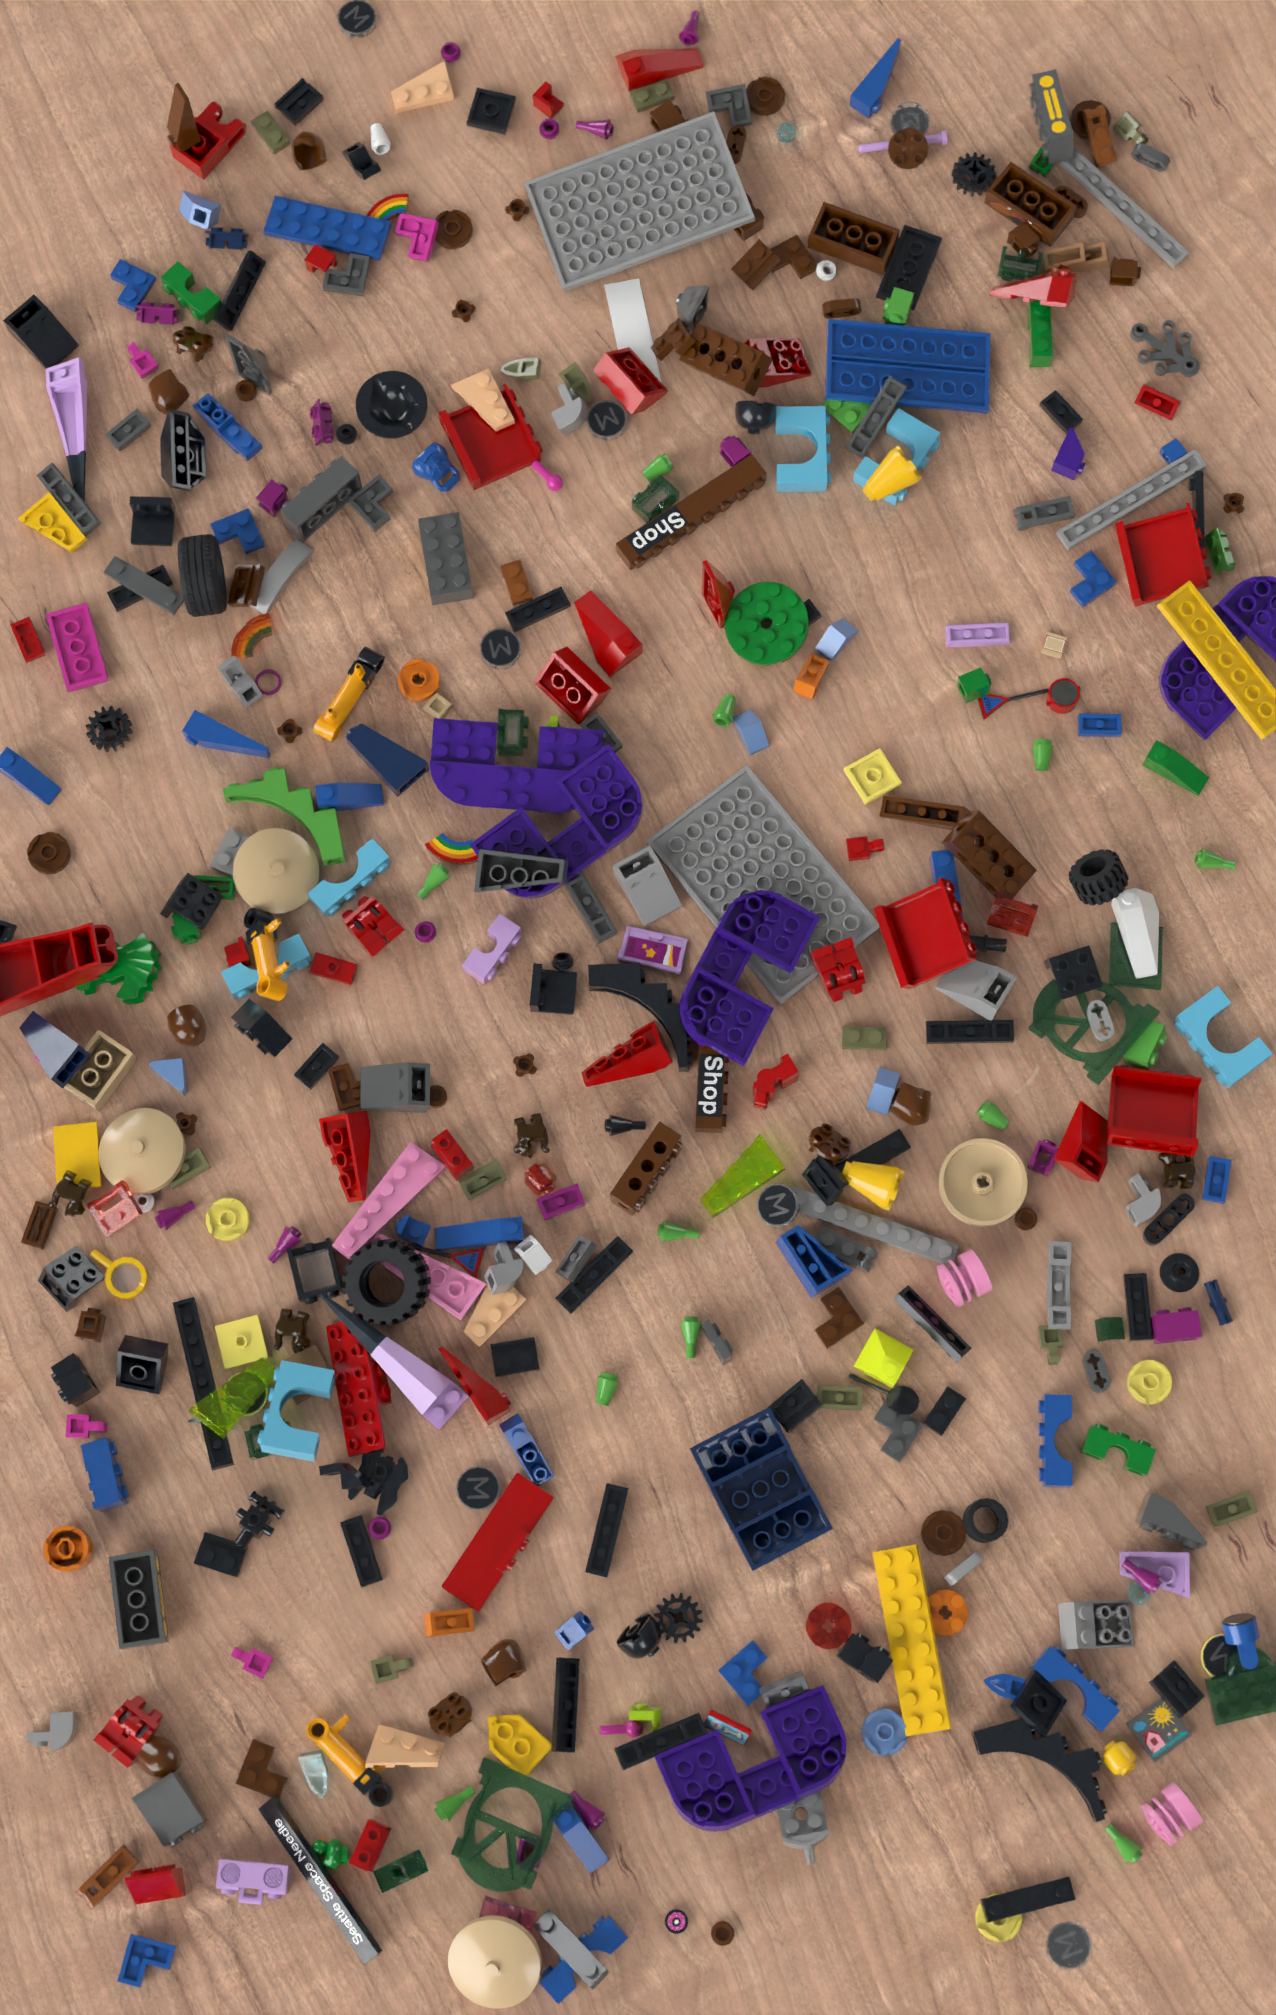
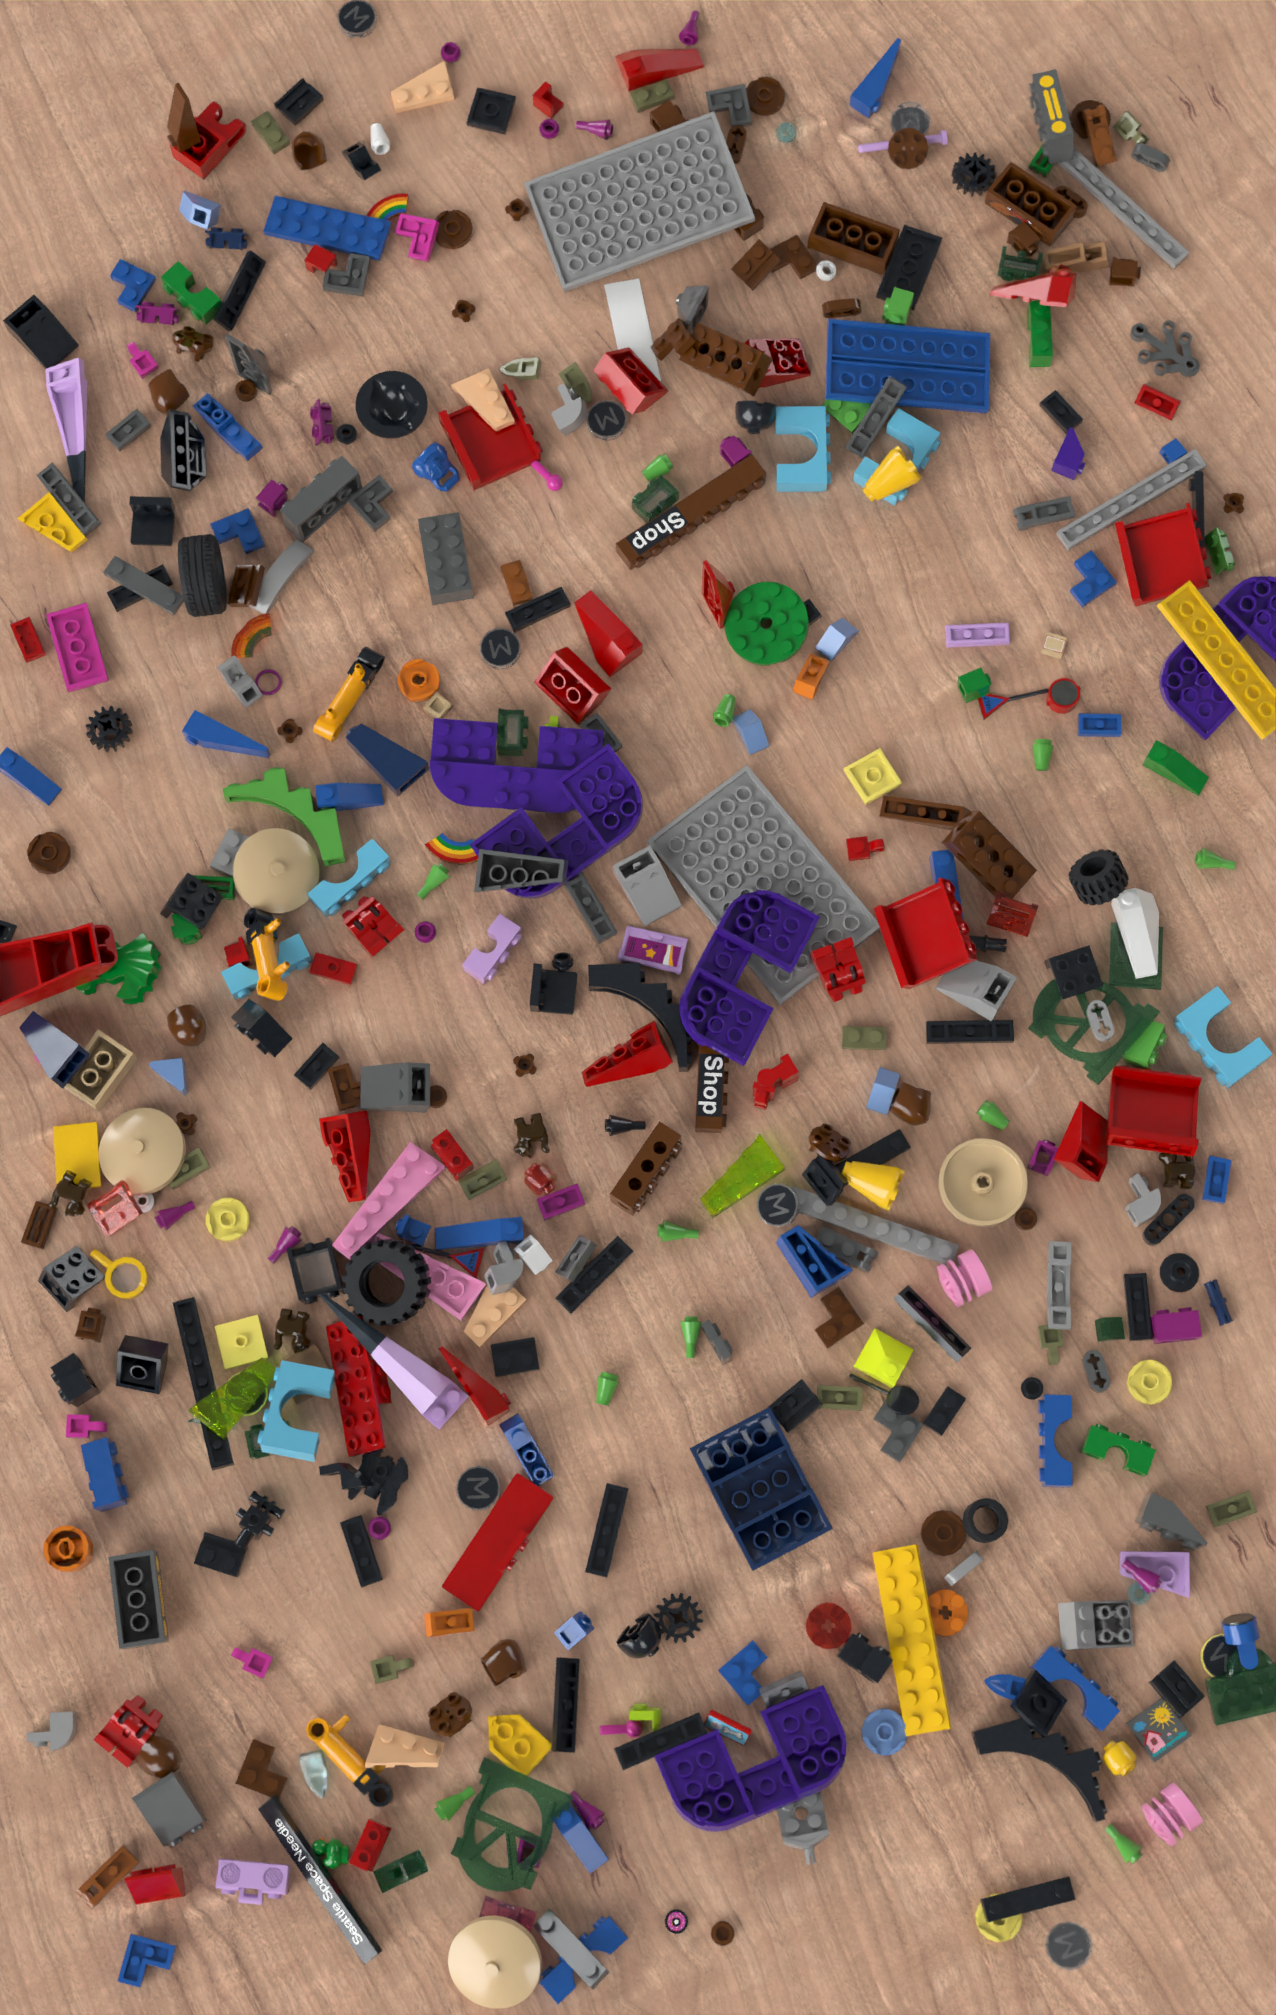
none -> black plate [1021,1377,1043,1400]

